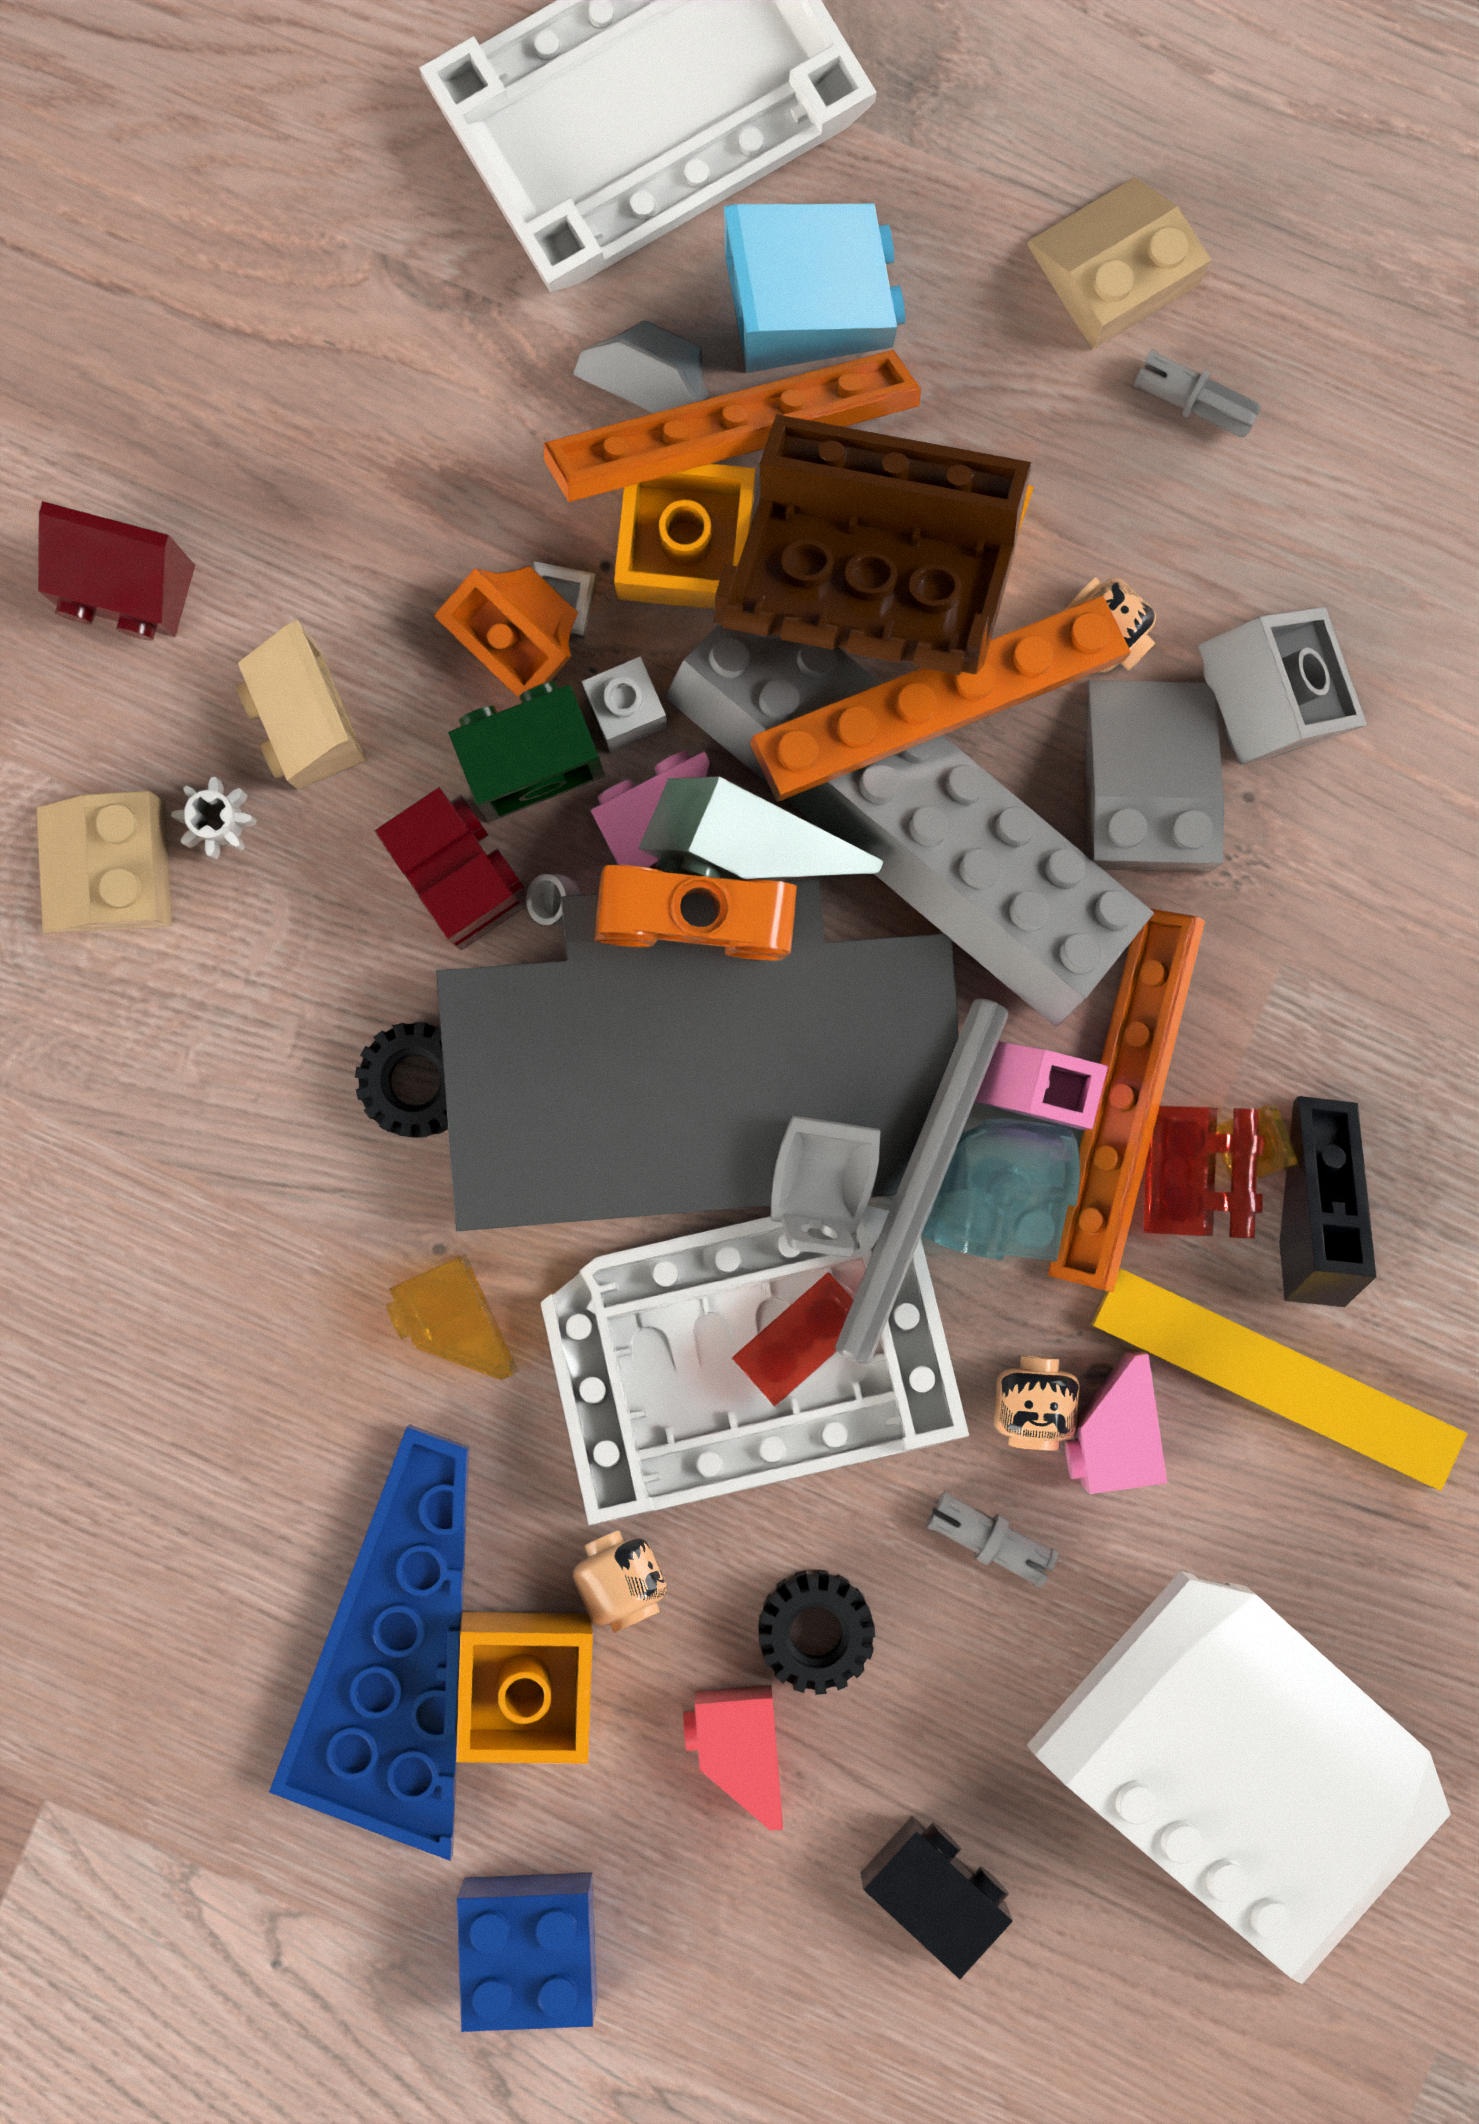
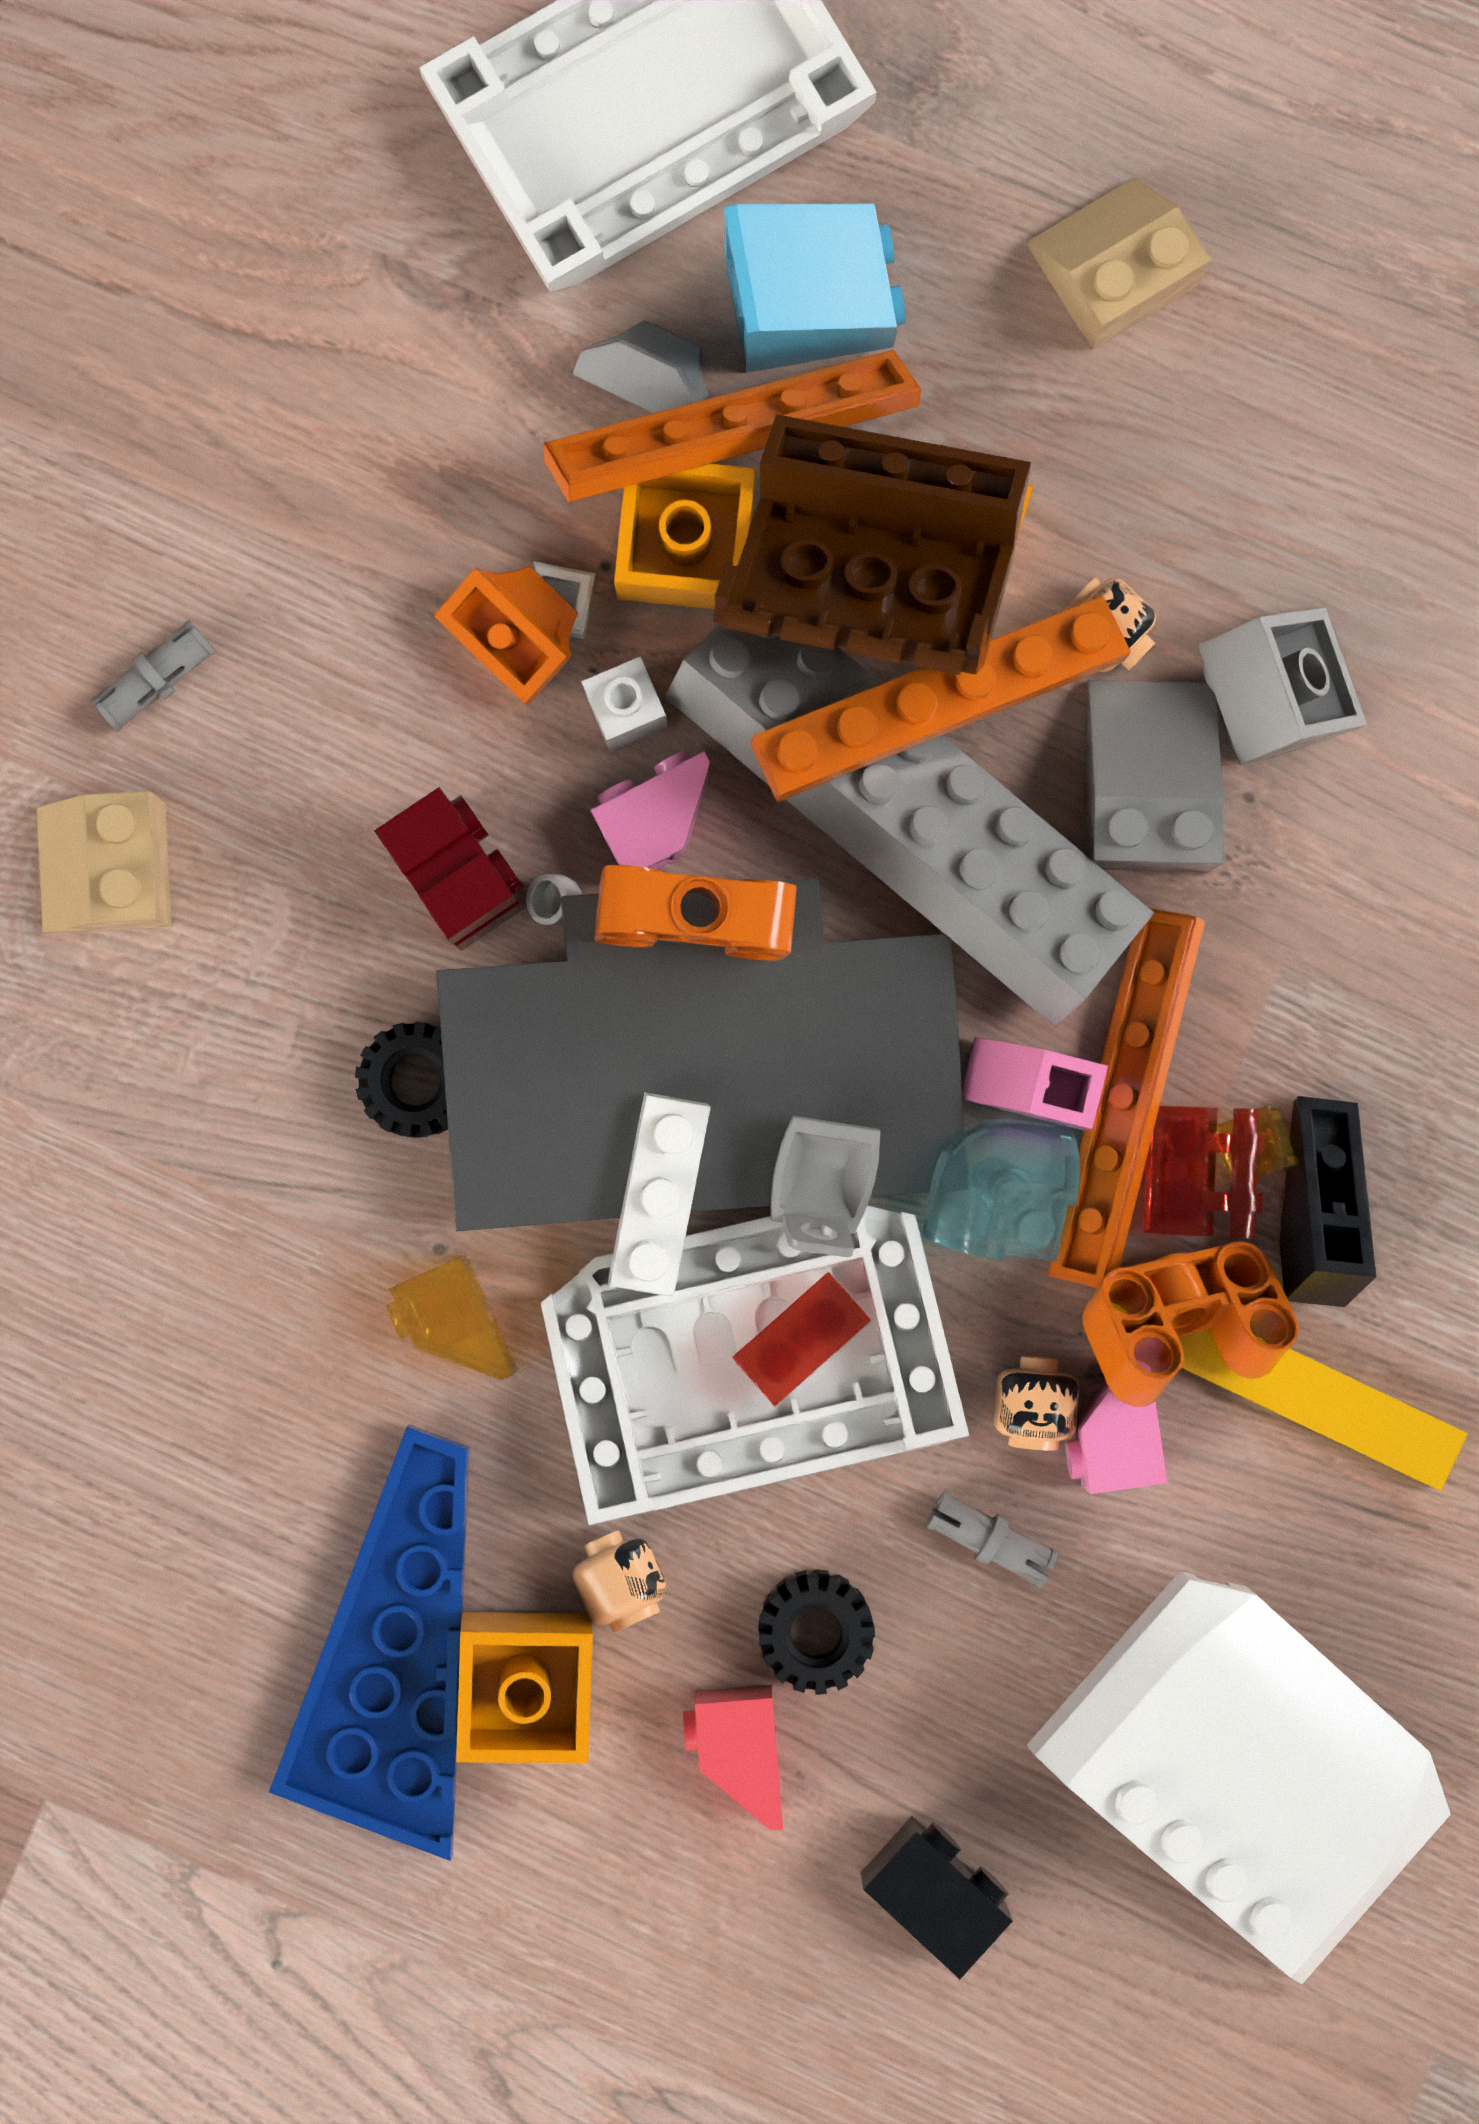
dark red slope [38,501,195,641] -> none
white gear [171,777,257,859] -> none
tan slope [236,620,367,790] -> none
dark green brick [448,682,606,822] -> none
blue brick [457,1872,597,2032] -> none
slope [638,777,884,879] -> none
light grey axle [835,999,1008,1364] -> none
light grey axle [1133,349,1261,437] -> none
none -> light grey pin [91,620,216,731]
none -> white plate [608,1092,711,1297]
none -> orange beam [1082,1242,1299,1407]

